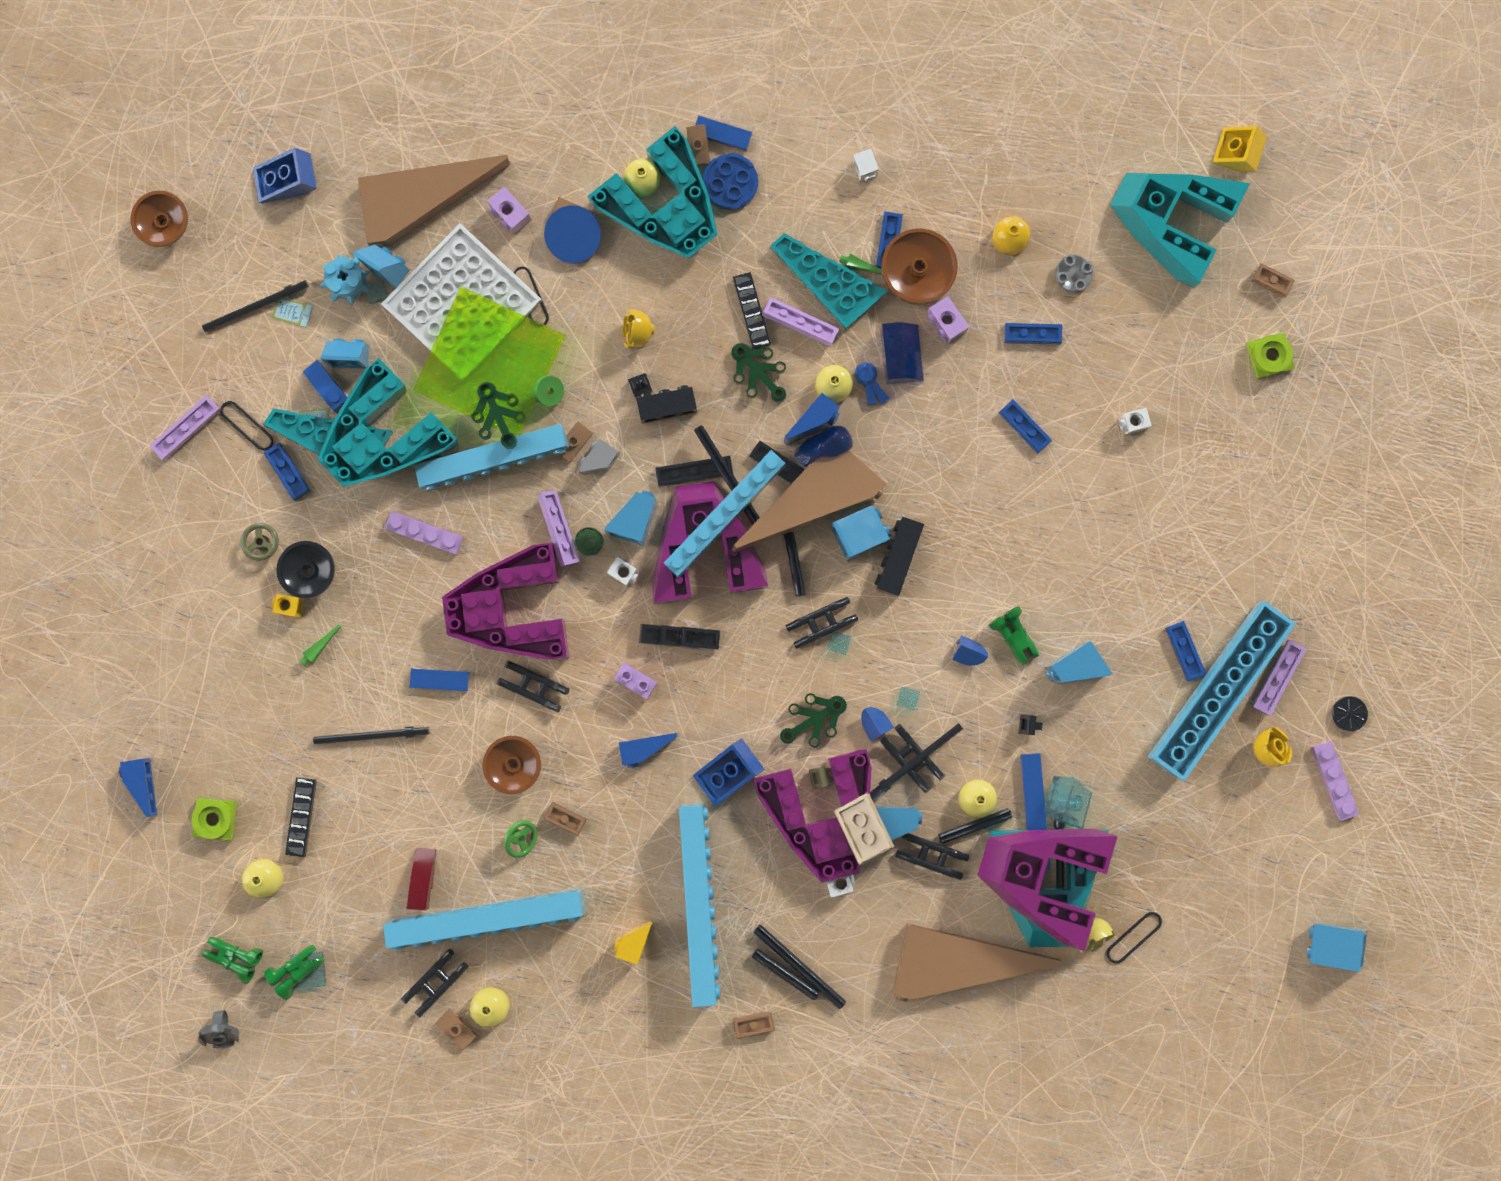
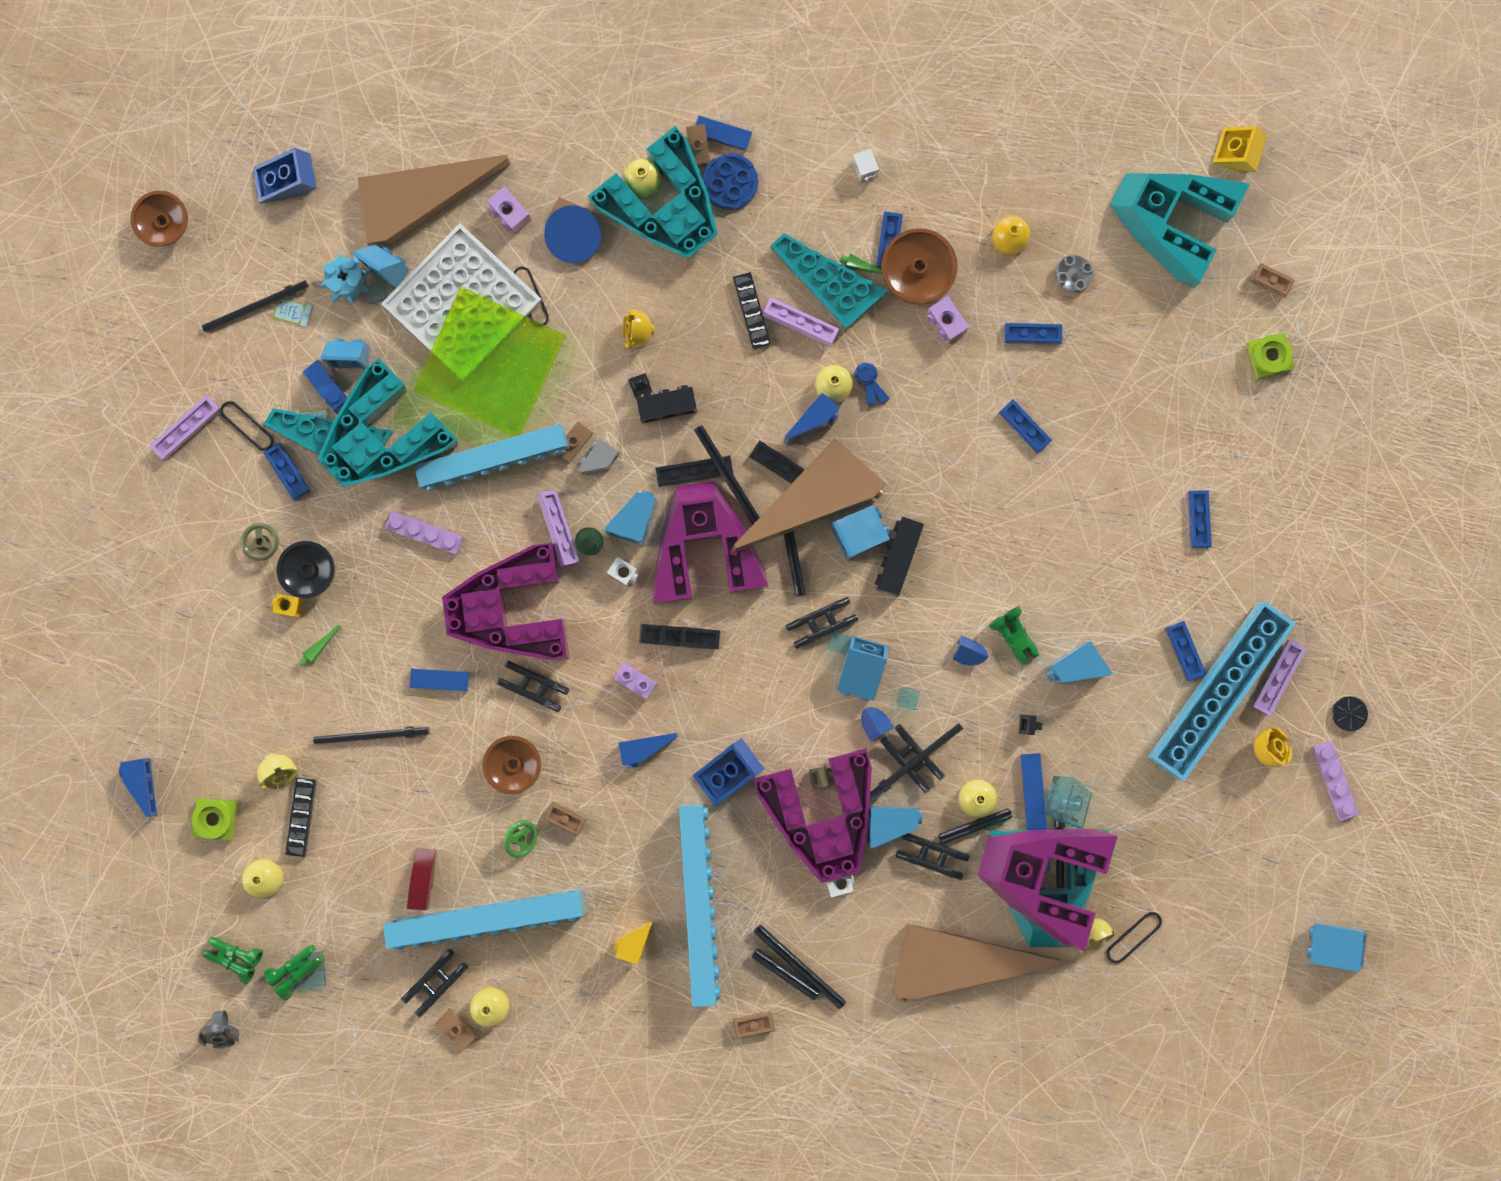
dark green plant [471,382,526,449] -> none
bright green piece [533,375,564,406] -> none
medium azure brick [664,450,785,578] -> none
dark green plant [731,343,786,403] -> none
dark green plant [780,693,847,748] -> none
clear blue hair [794,425,853,467] -> none
tan tile [834,793,894,865] -> none
clear blue slope [880,322,924,385] -> none
white brick [1119,408,1152,435] -> none
none -> light yellow cylinder [257,754,298,791]
none -> dark azure slope [837,636,888,701]
none -> blue tile [1188,490,1212,548]

